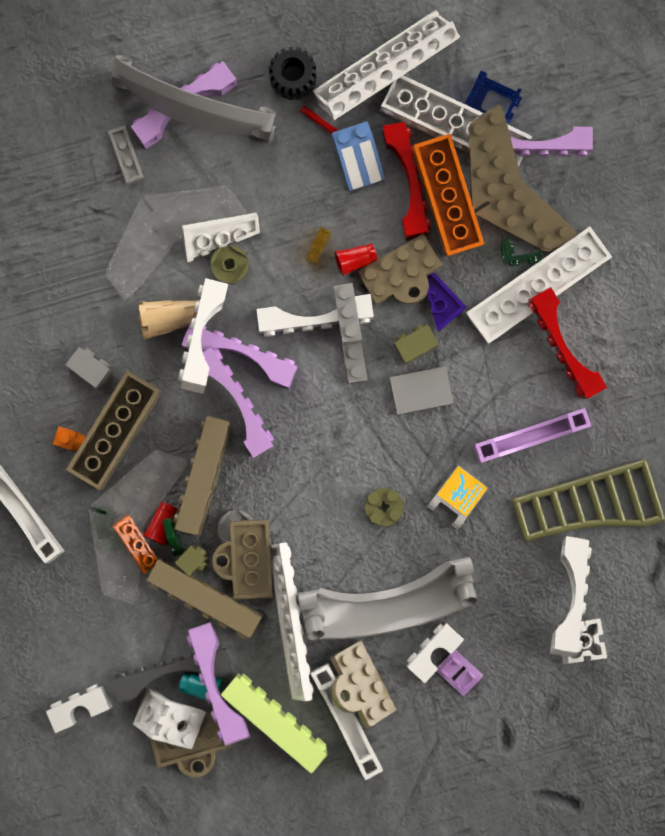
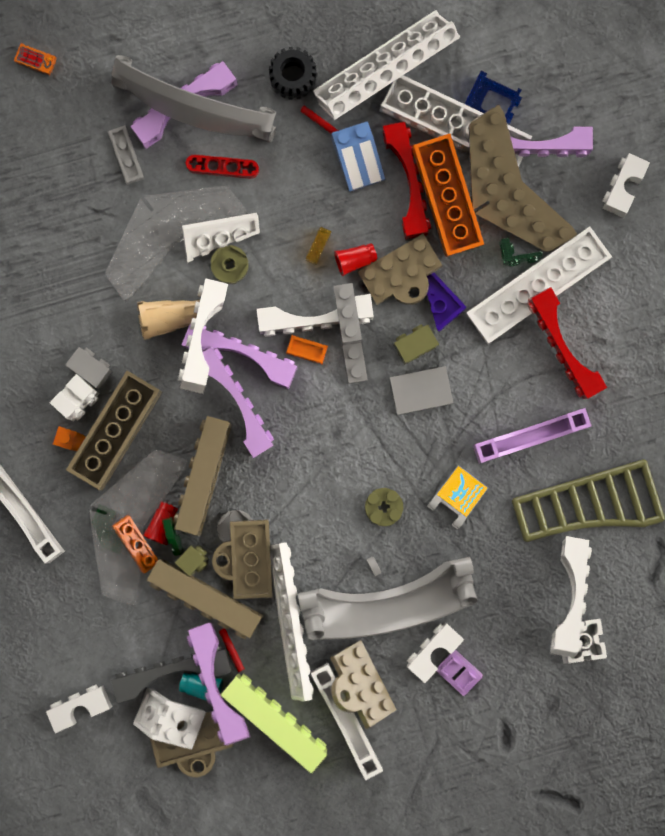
none -> tile [14,44,57,76]
none -> white brick [50,374,100,422]
none -> red beam [186,155,259,179]
none -> red piece [218,628,245,672]
none -> orange tile [286,335,328,364]
none -> light grey tile [366,557,381,576]
none -> white arch [602,153,650,218]

